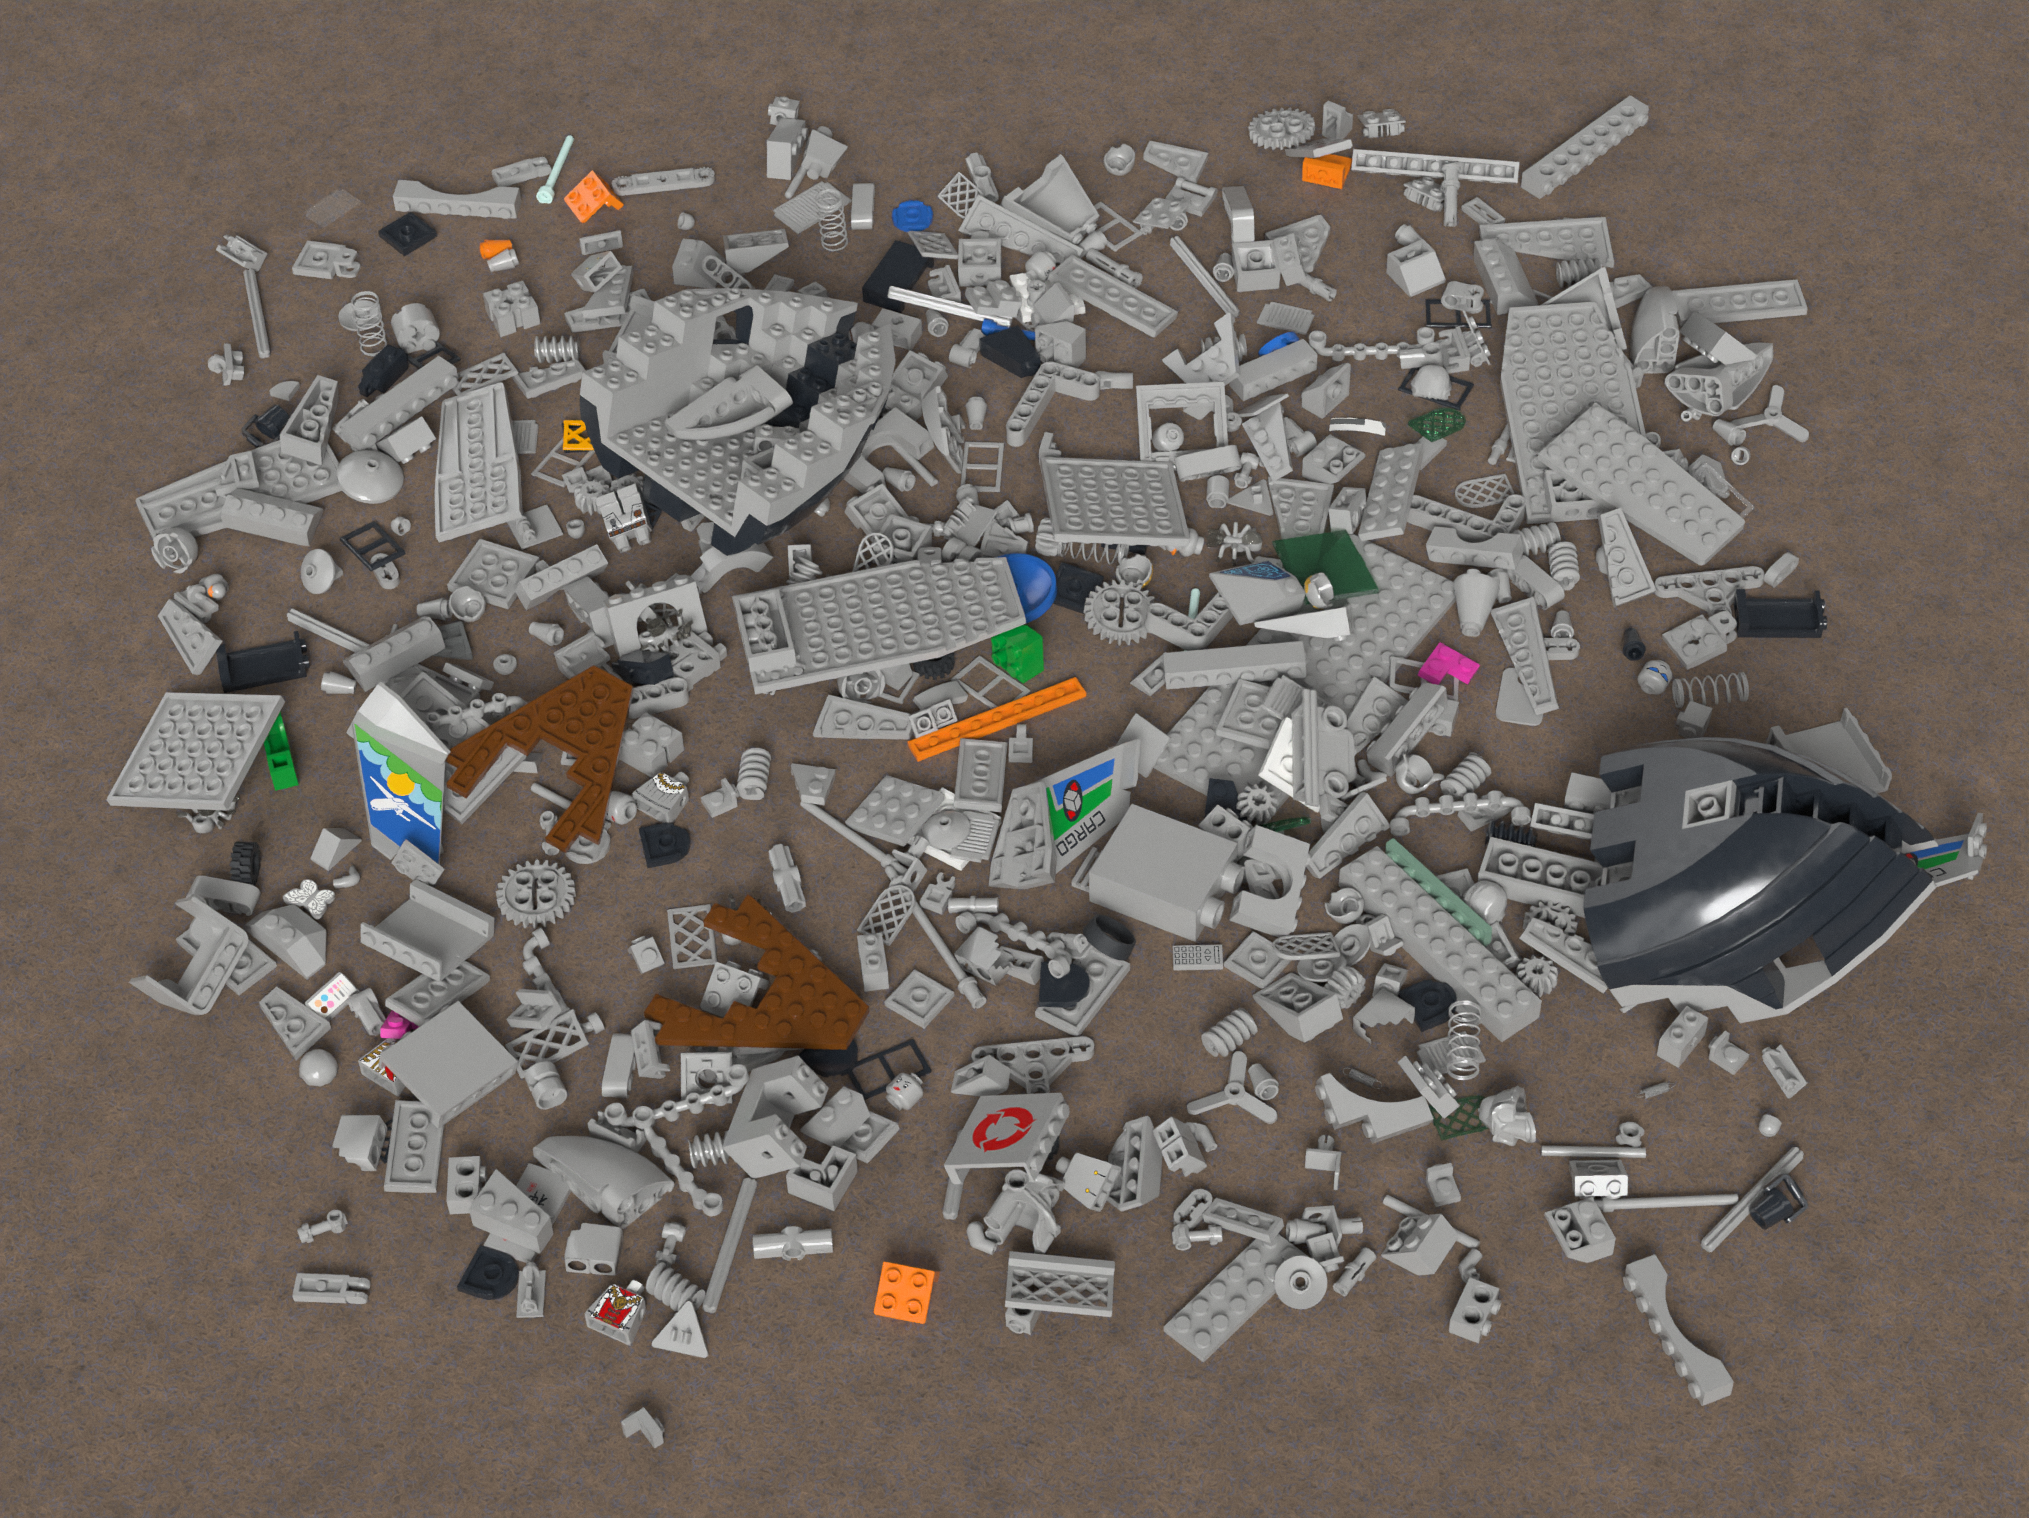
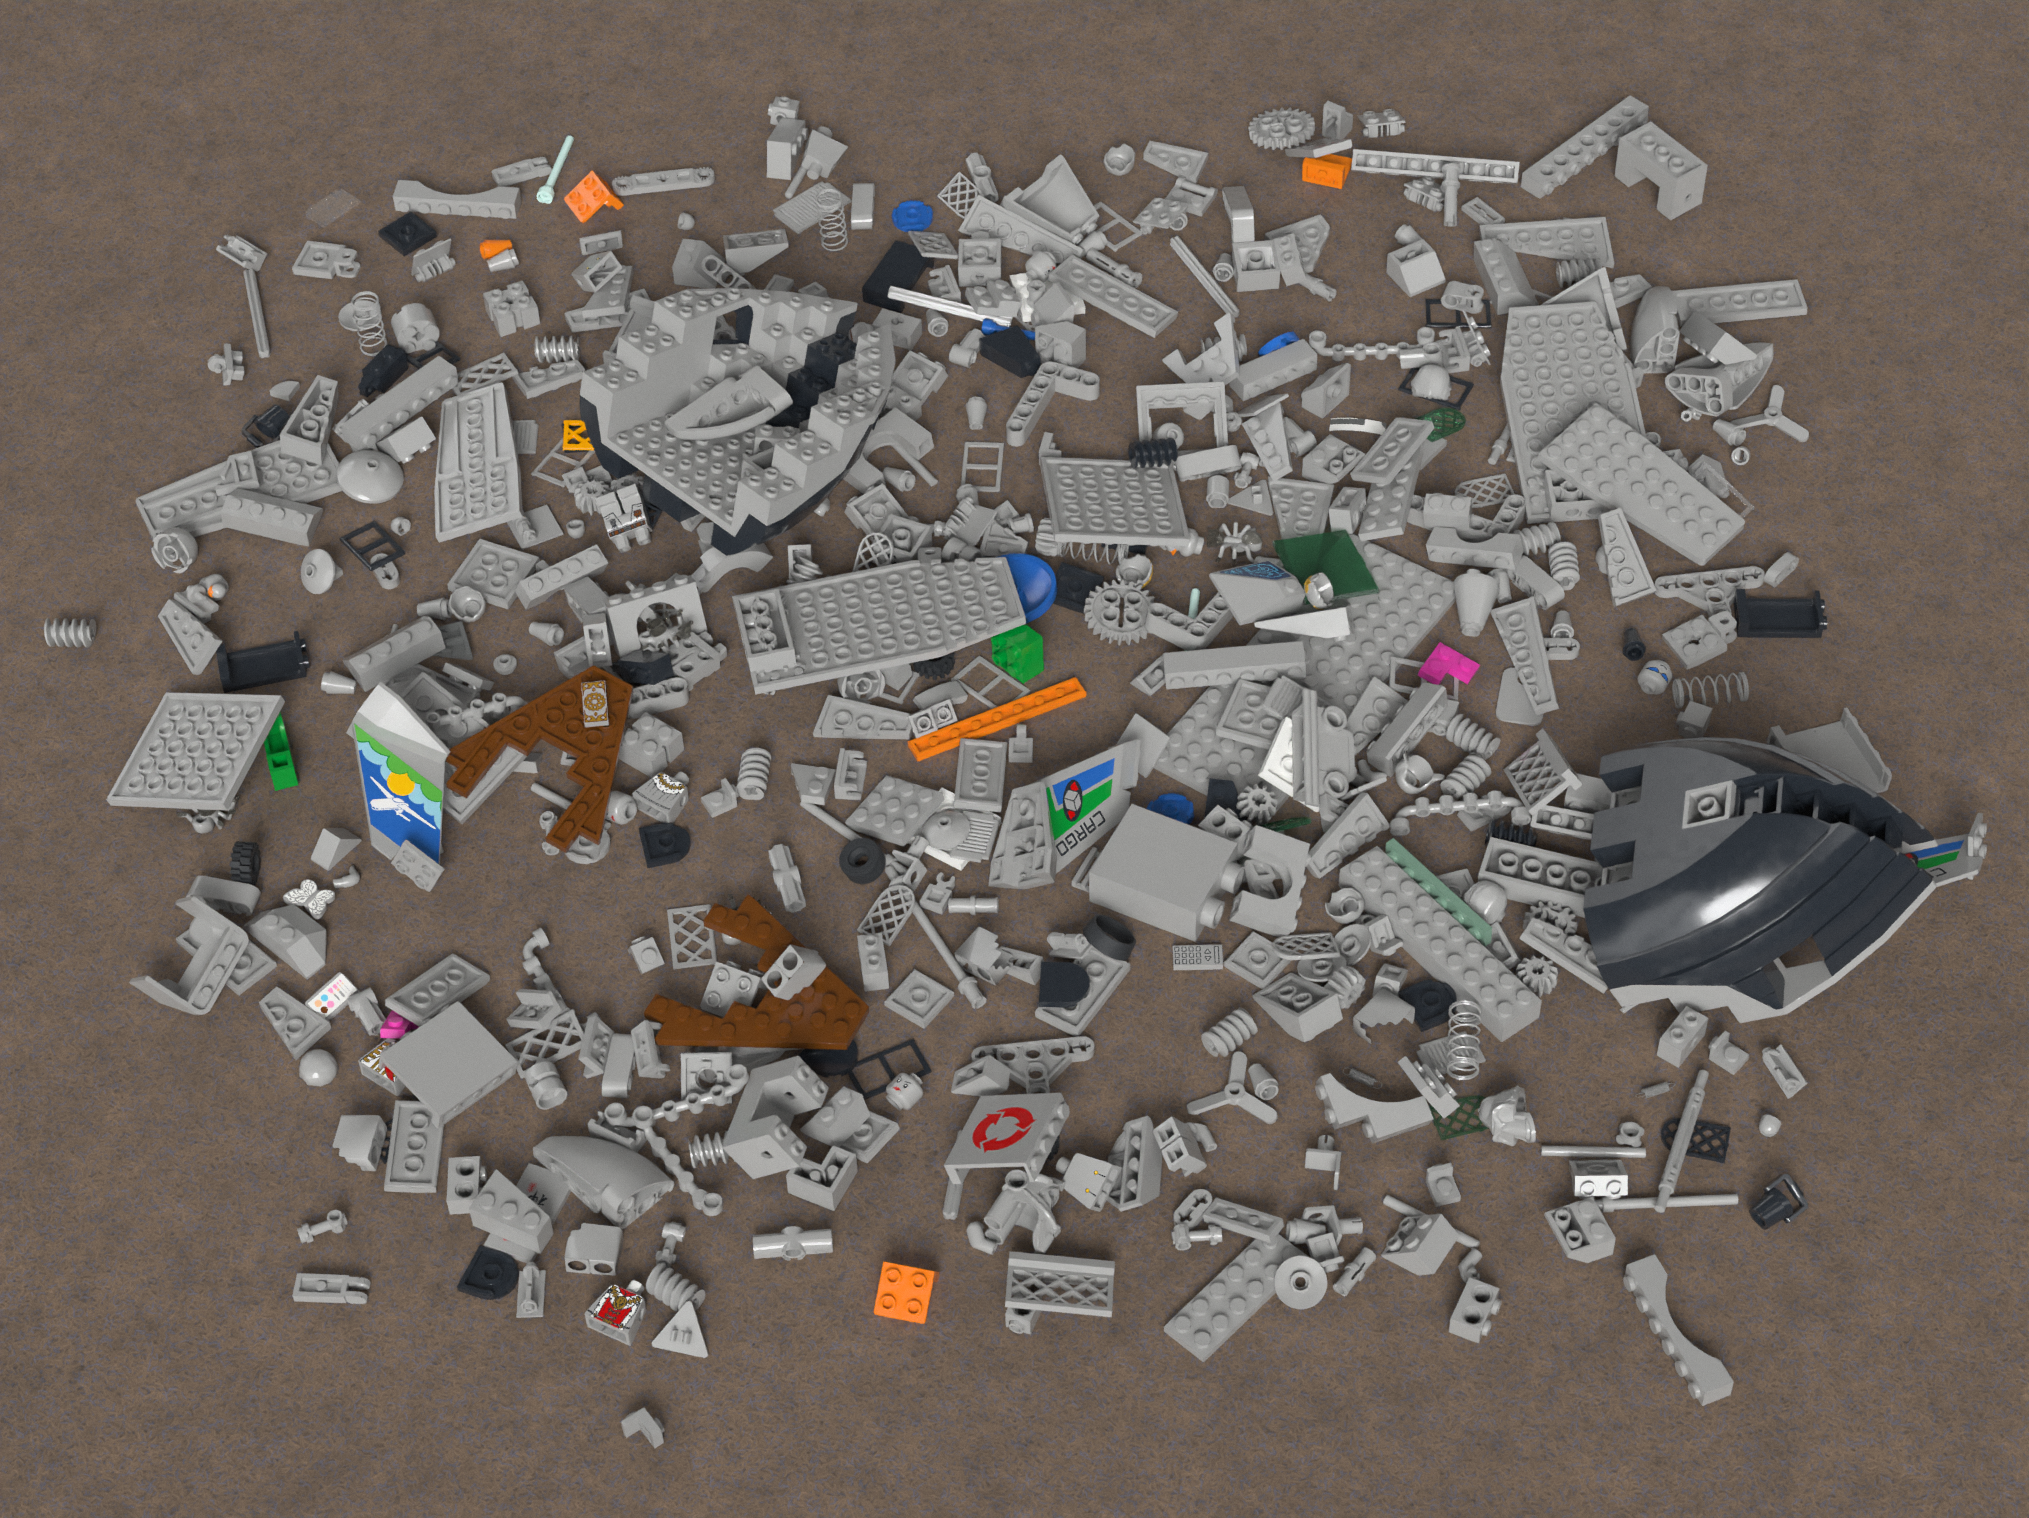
light grey axle [287,609,370,653] -> none
light grey panel [361,879,494,982] -> none
light grey gear [496,860,576,929] -> none
light grey axle [702,1178,757,1313] -> none
light grey wedge [921,386,966,474] -> none
light grey bar [955,912,1072,978] -> none
light grey bar [1095,371,1133,389] -> none
light grey window [1257,301,1314,335] -> none
light grey axle [1701,1147,1804,1252] -> none
none -> light grey piece [44,618,96,648]
none -> light grey hinge [411,239,456,283]
none -> light grey bracket [578,1016,614,1078]
none -> tile [581,681,609,727]
none -> light grey arch [582,613,612,668]
none -> light grey piece [761,944,826,1000]
none -> light grey hinge [834,748,867,800]
none -> black tyre [839,838,886,884]
none -> black piece [1128,438,1178,469]
none -> blue tile [1146,793,1194,825]
none -> light grey plate [1350,417,1434,485]
none -> light grey brick [1423,493,1472,530]
none -> light grey piece [1446,714,1501,760]
none -> light grey fence [1503,728,1583,816]
none -> light grey piece [1615,122,1708,220]
none -> light grey axle [1654,1070,1709,1213]
none -> black window [1661,1118,1731,1163]

